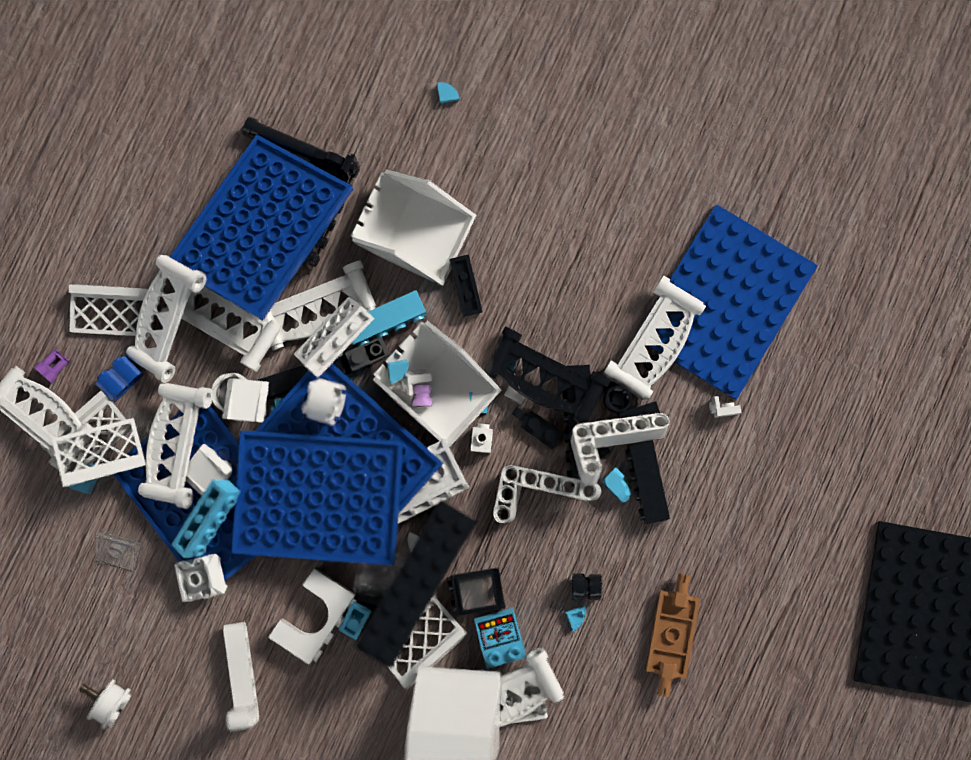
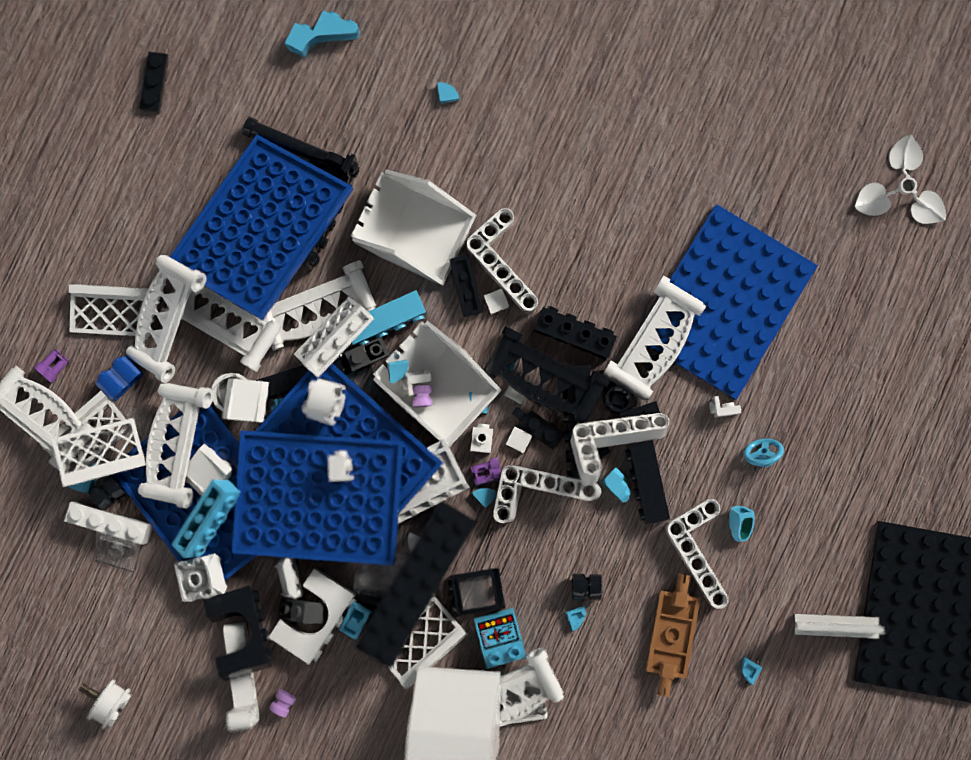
none -> white arch [64,502,153,544]
none -> black wheel [88,474,127,511]
none -> black plate [139,51,169,113]
none -> black arch [203,585,273,681]
none -> lavender wheel [269,689,296,717]
none -> white slope [274,558,303,599]
none -> dark grey slope [278,598,324,624]
none -> medium azure arch [285,10,360,58]
none -> white brick [328,451,354,481]
none -> white beam [467,208,538,313]
none -> medium lavender piece [471,457,502,486]
none -> medium azure tile [472,488,497,508]
none -> white tile [484,289,509,315]
none -> white tile [506,427,532,453]
none -> black brick [534,306,617,360]
none -> white beam [665,499,728,609]
none -> medium azure rock [729,506,755,542]
none -> medium azure tile [741,657,763,685]
none -> medium azure piece [743,438,784,467]
none -> white fence [795,614,883,638]
none -> white plant [855,135,946,224]

